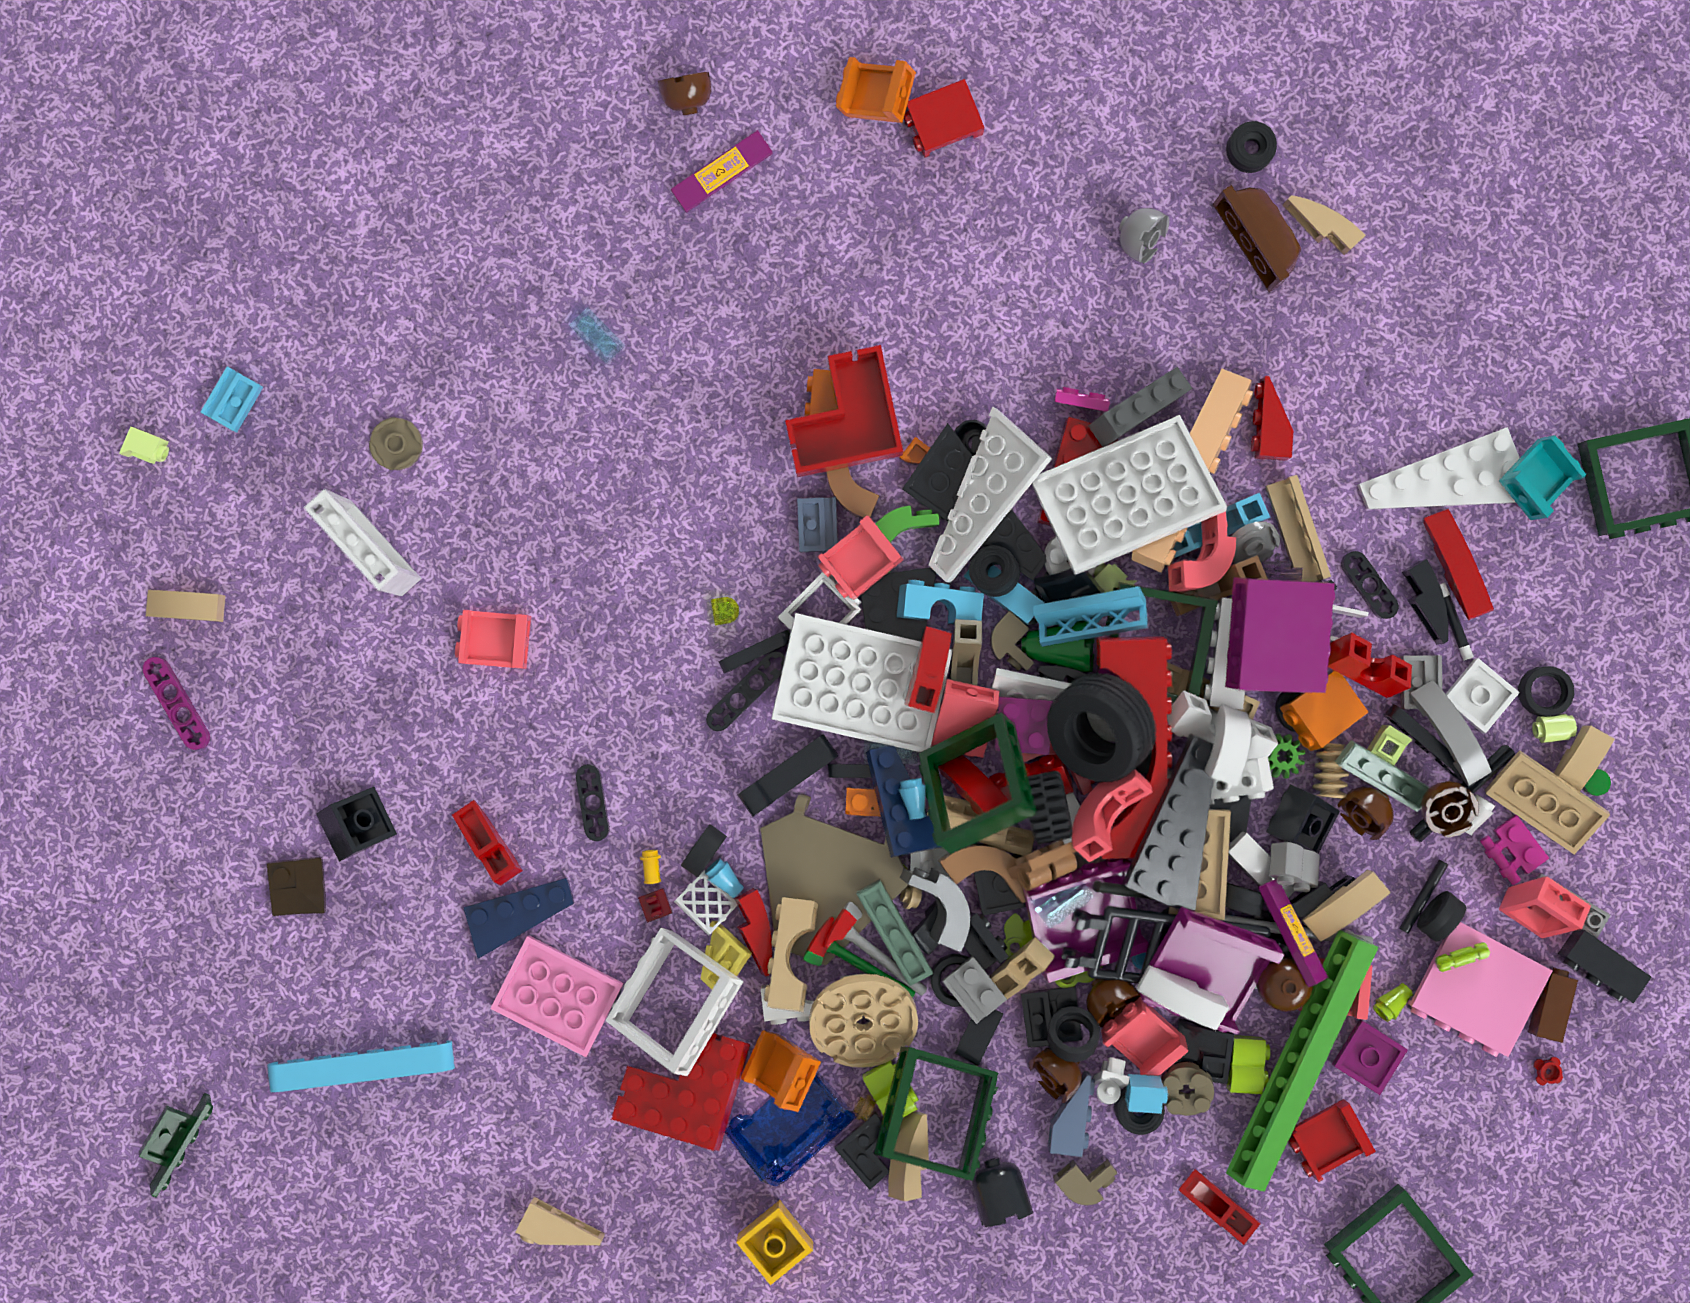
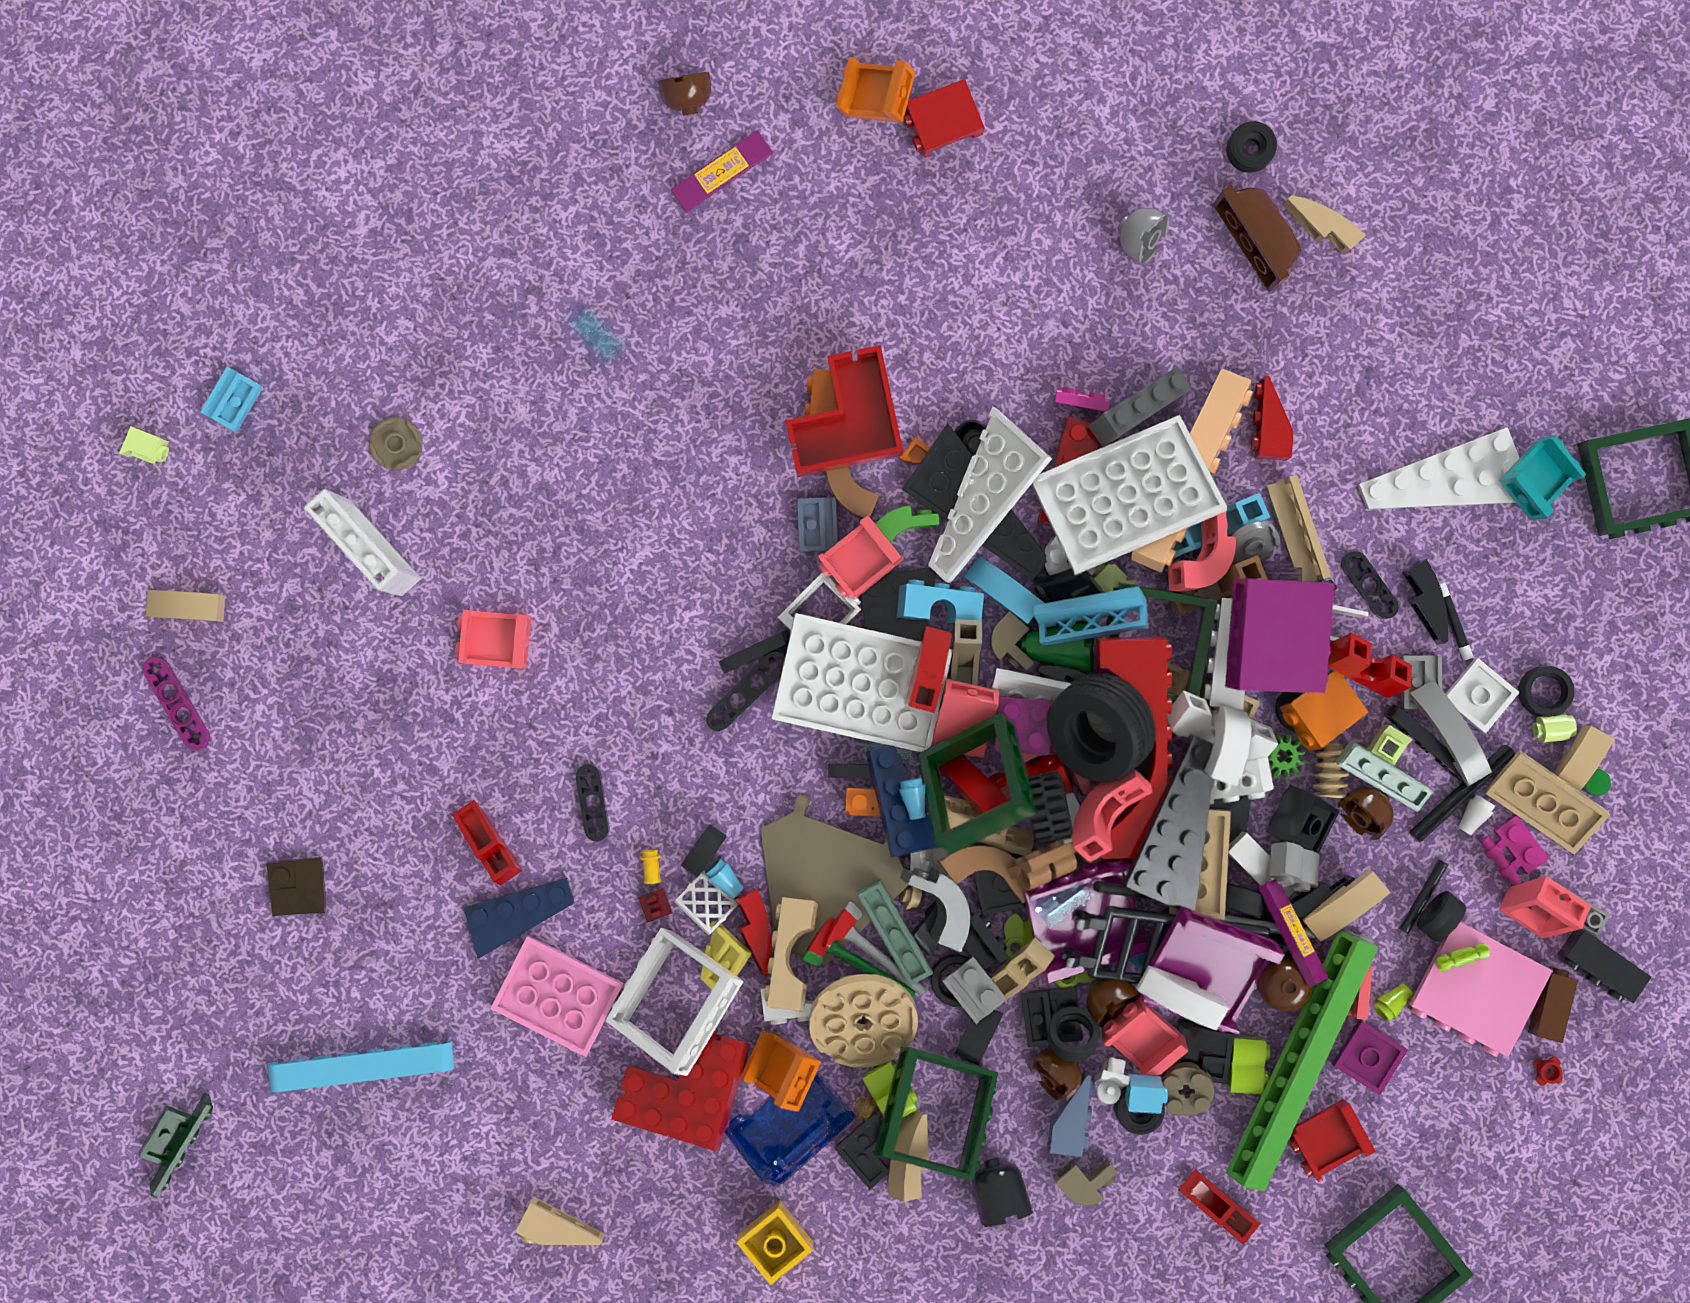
black slope [316,787,397,862] -> none
clear neon green tile [711,597,740,626] -> none
black beam [737,734,839,817] -> none
black tyre [969,545,1020,597] -> none
reddish brown cylinder [1420,781,1479,837] -> none
red slope [1423,509,1494,620] -> none

